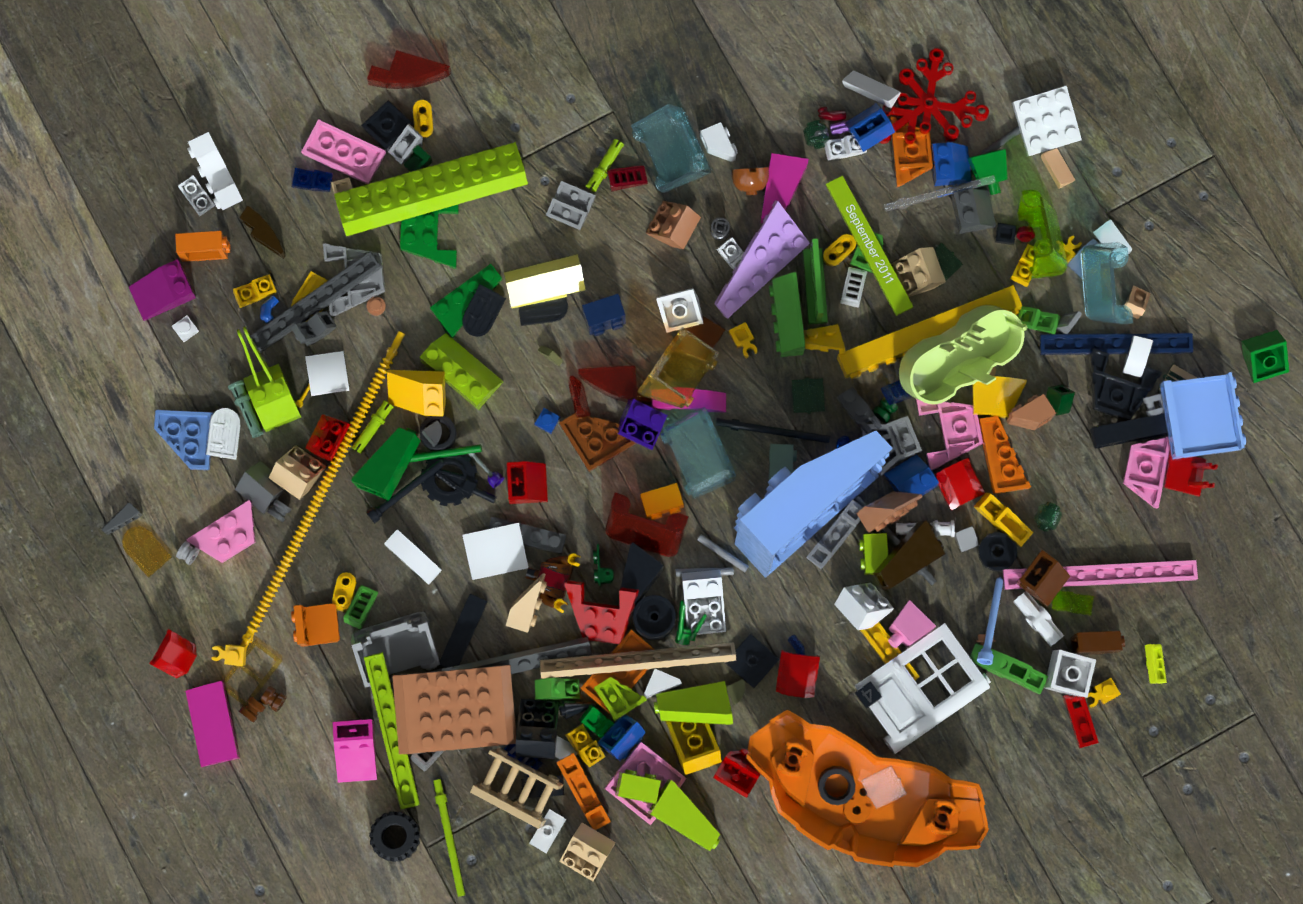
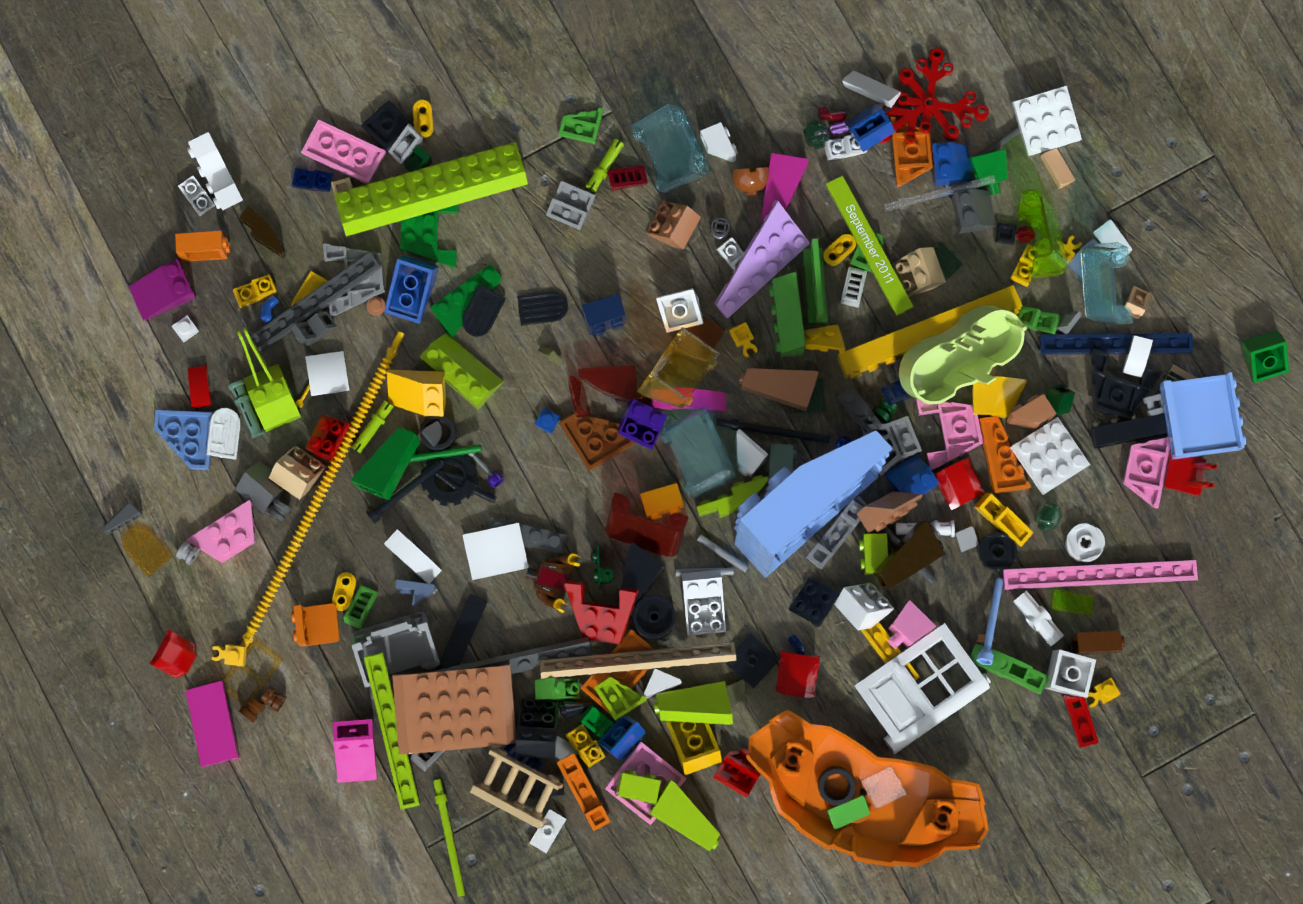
clear red slope [367,50,451,89] -> none
black tyre [369,811,421,862] -> none
slope [504,254,585,308] -> none
tan slope [506,574,547,633] -> none
red slope [507,461,548,504] -> none
tan slope [559,823,616,881] -> none
green plant [675,600,707,645] -> none
black tile [855,681,882,709] -> none
reddish brown slope [1016,550,1070,607] -> none
neon yellow plate [1145,644,1167,684] -> none
none -> red slope [187,366,211,408]
none -> blue slope [384,255,439,324]
none -> sand blue slope [395,579,436,607]
none -> bright green wing [559,108,604,144]
none -> lime slope [696,475,769,518]
none -> white slope [735,429,768,478]
none -> nougat slope [739,368,819,411]
none -> black hinge [789,578,840,628]
none -> bright green slope [827,795,870,830]
none -> white plate [1010,417,1090,495]
none -> white plate [1065,523,1105,563]

